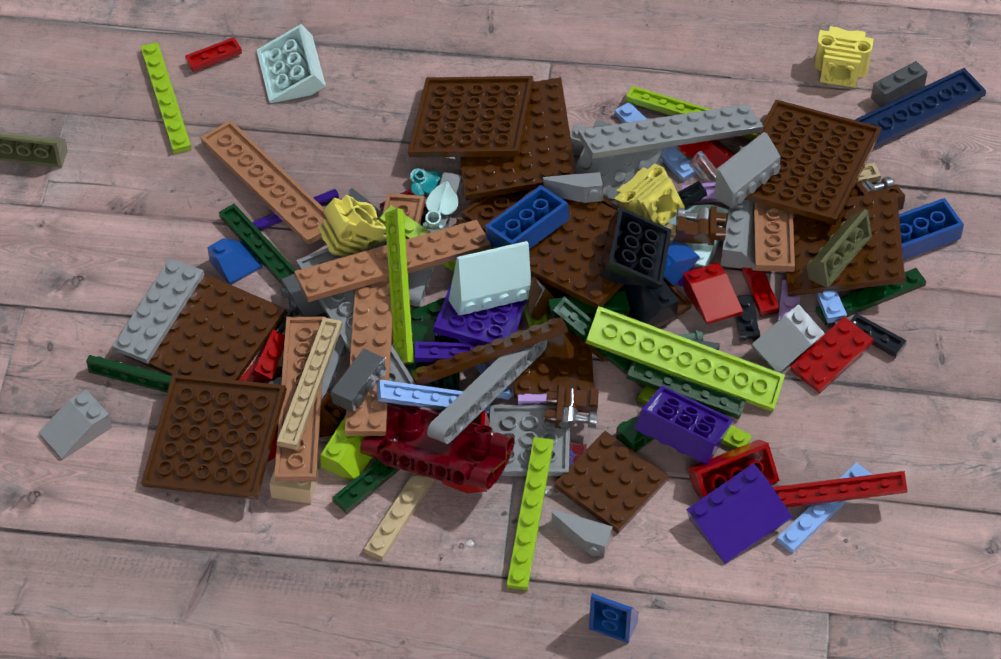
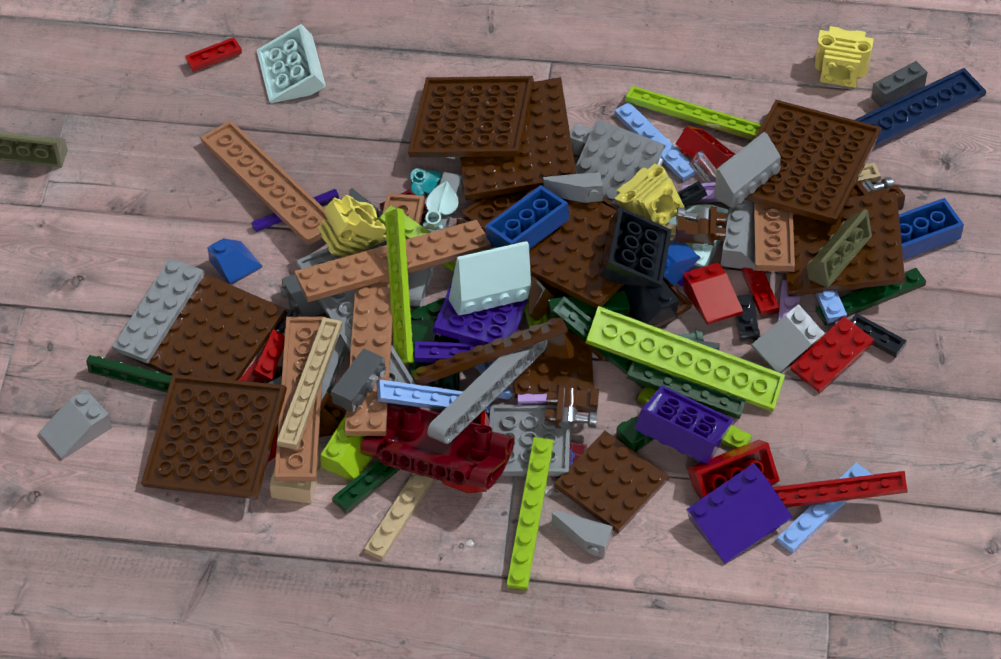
lime plate [140,42,192,154] -> none
dark green plate [219,203,297,285] -> none
light grey plate [578,104,764,159] -> none
blue slope [589,593,639,643] -> none

